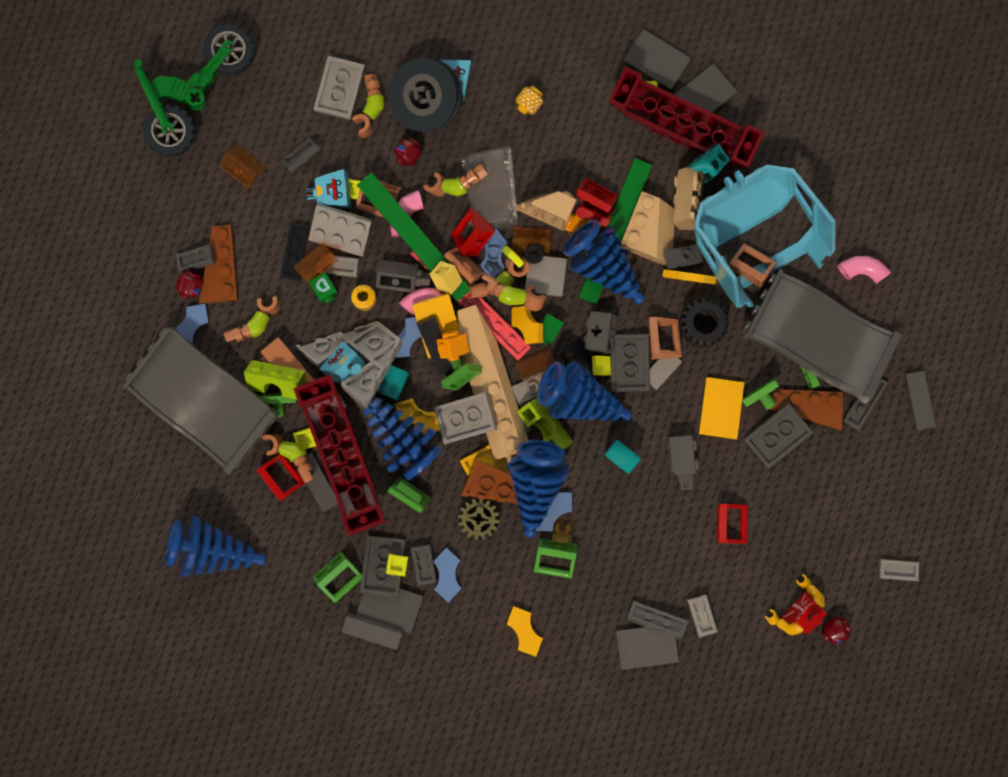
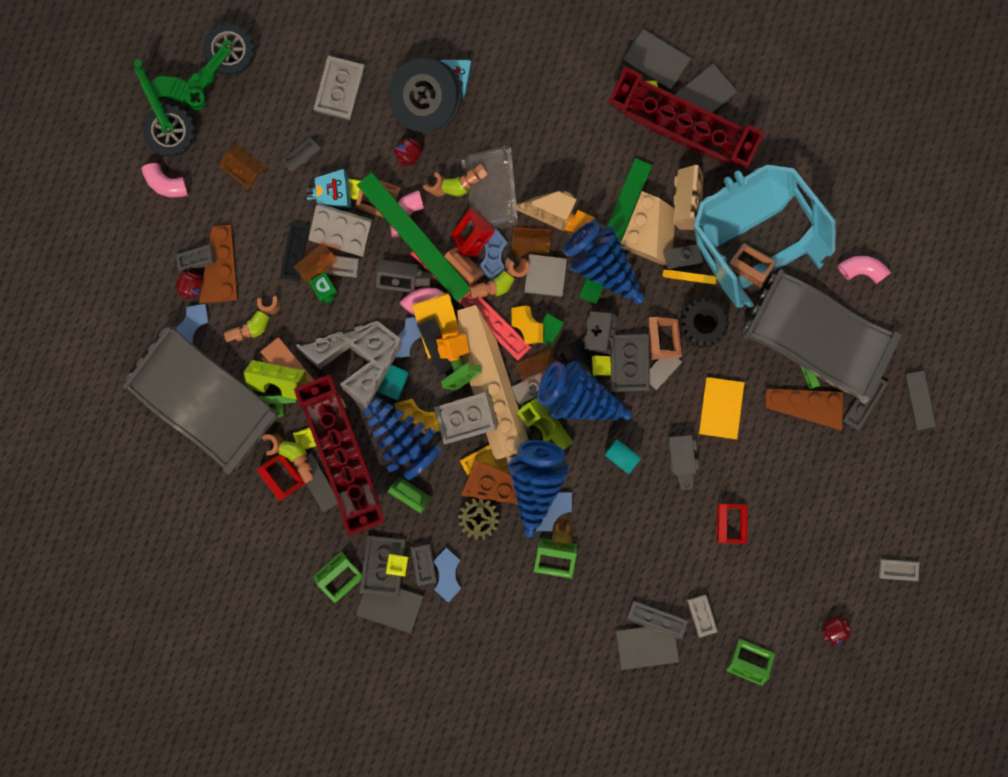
blue plant [165,516,266,577] -> none
medium azure torso [319,341,365,383] -> none
dark grey tile [342,613,403,650] -> none
yellow head [351,285,377,311] -> none
nougat piece [352,74,385,138] -> none
light yellow panel [429,261,462,295] -> none
nougat piece [482,273,547,311] -> none
neon yellow tile [501,246,524,268] -> none
yellow tile [507,606,543,657] -> none
yellow head [515,86,543,115] -> none
black plate [525,245,544,264] -> none
red plate [575,178,619,213] -> none
red plate [576,201,614,227] -> none
teal piece [686,144,729,183] -> none
bright green tile [742,377,780,410] -> none
dark grey tile [744,403,814,469] -> none
torso [765,574,827,635] -> none
none -> bright pink cylinder [141,163,188,198]
none -> bright green tile [726,638,775,686]

